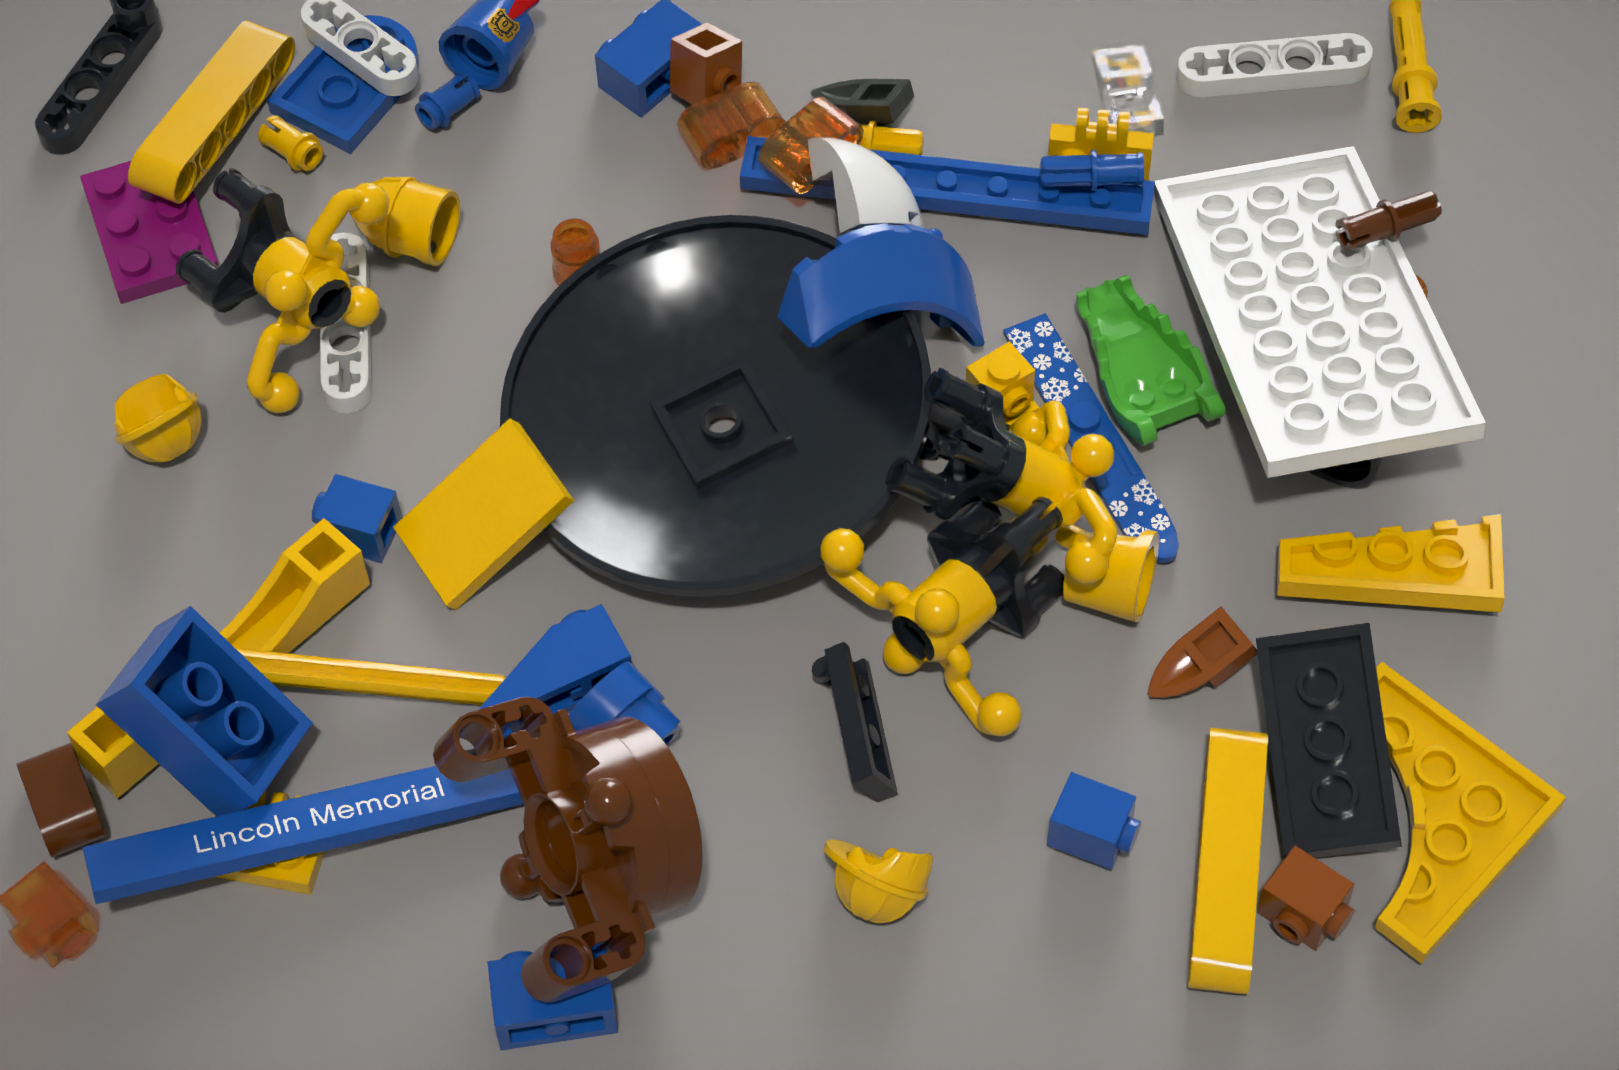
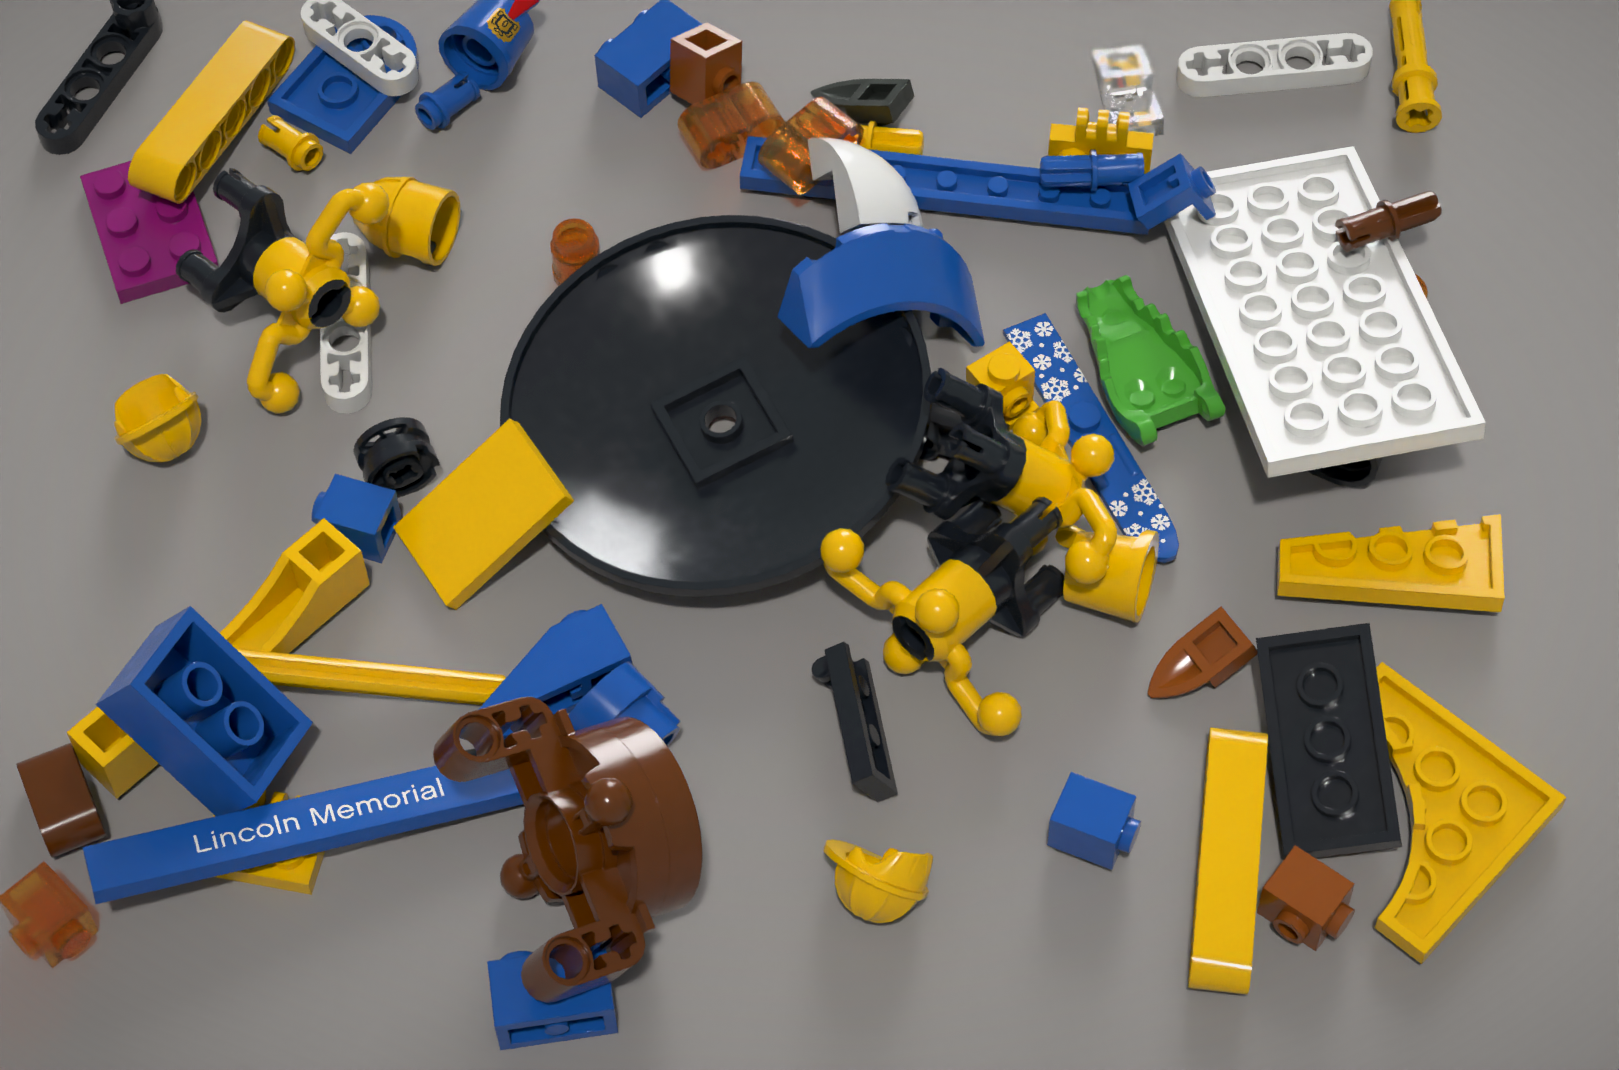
none -> black wheel [353,417,440,498]
none -> blue bracket [1128,153,1216,230]

